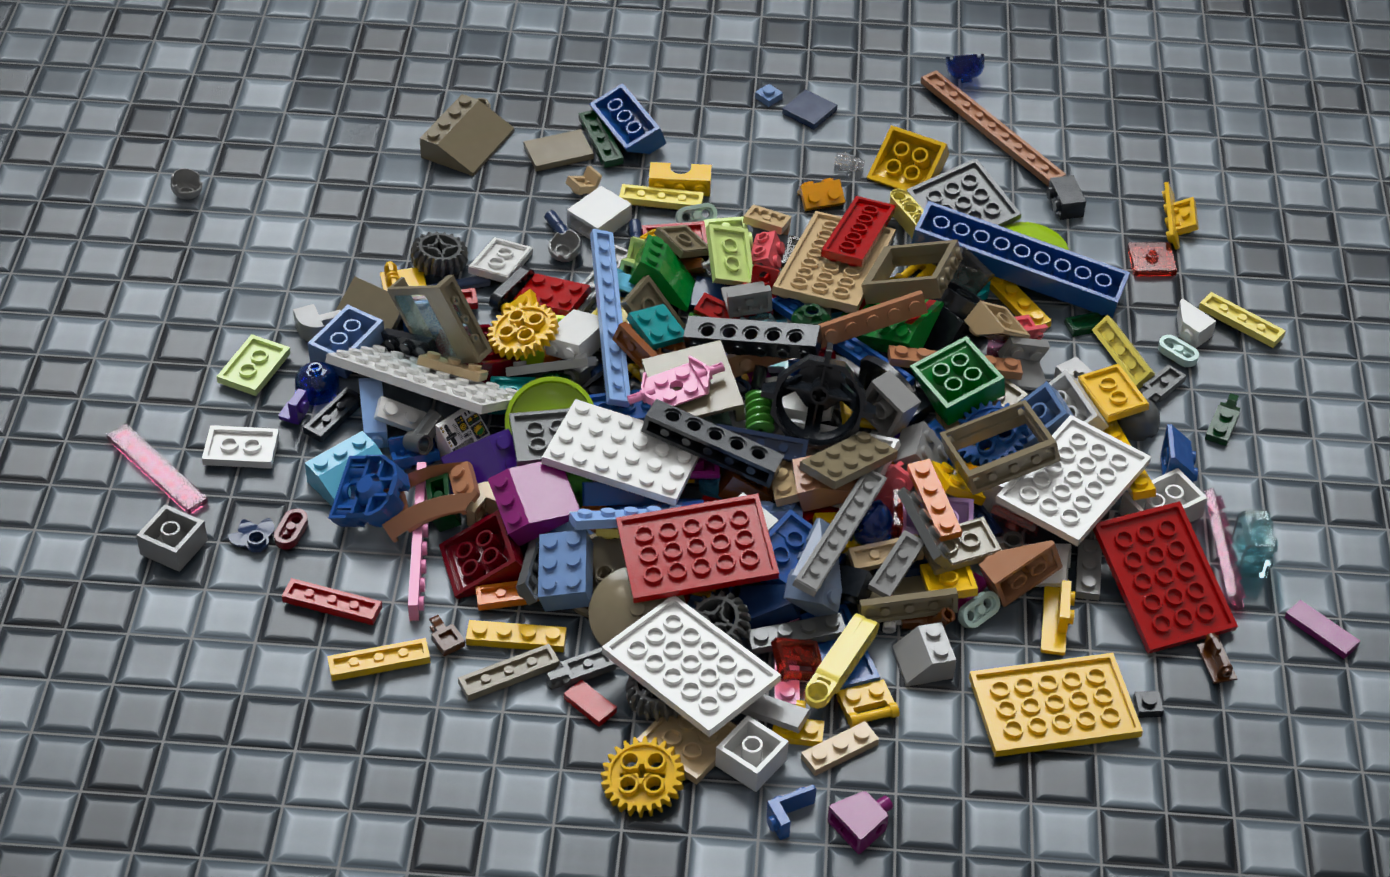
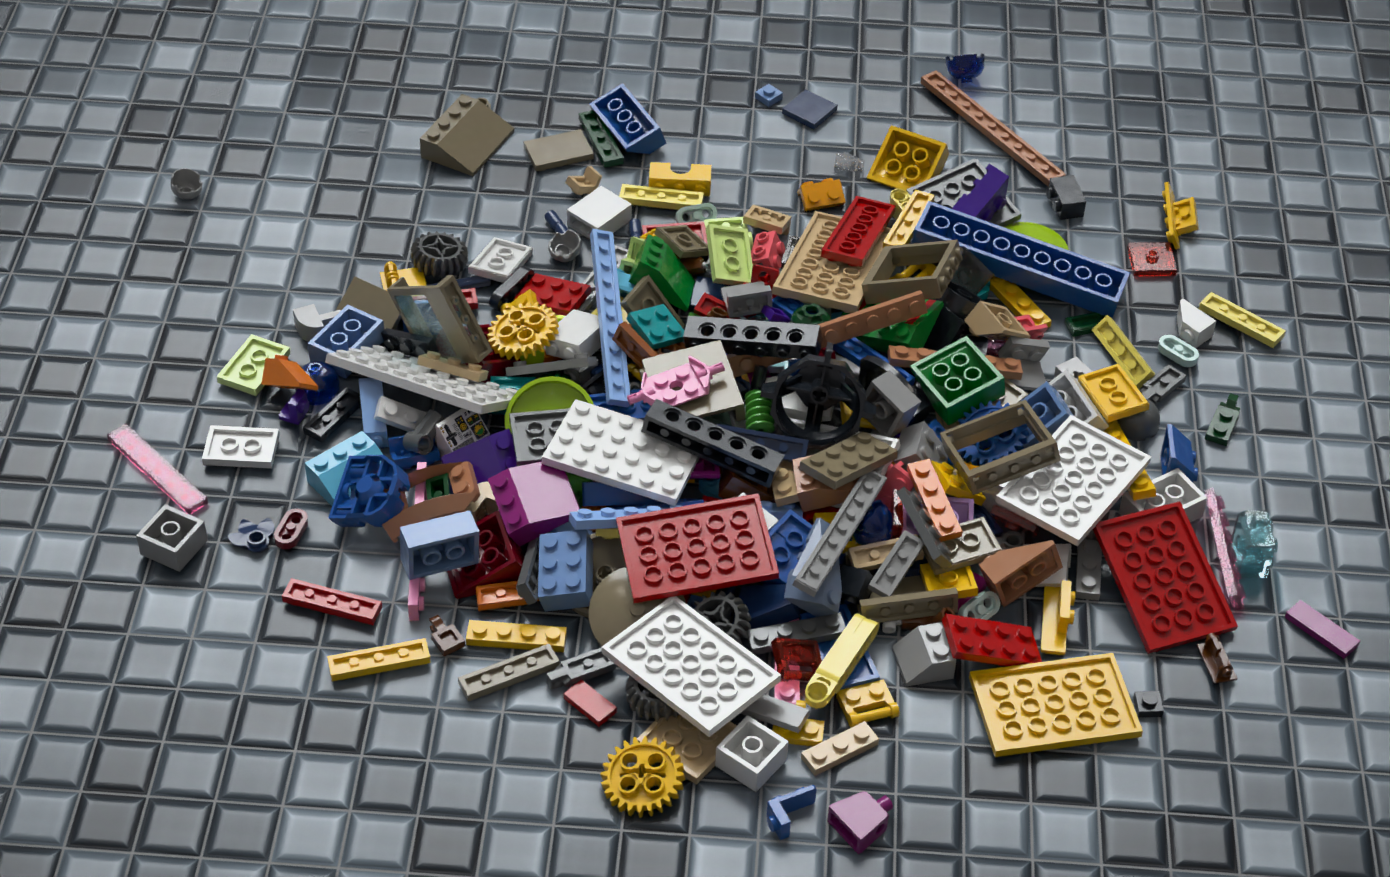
none -> orange slope [261,355,318,391]
none -> medium blue brick [400,510,479,580]
none -> reddish brown plate [707,307,728,318]
none -> dark purple tile [761,305,791,323]
none -> yellow plate [883,189,935,248]
none -> red plate [942,614,1042,666]
none -> dark purple wedge [952,163,1009,222]

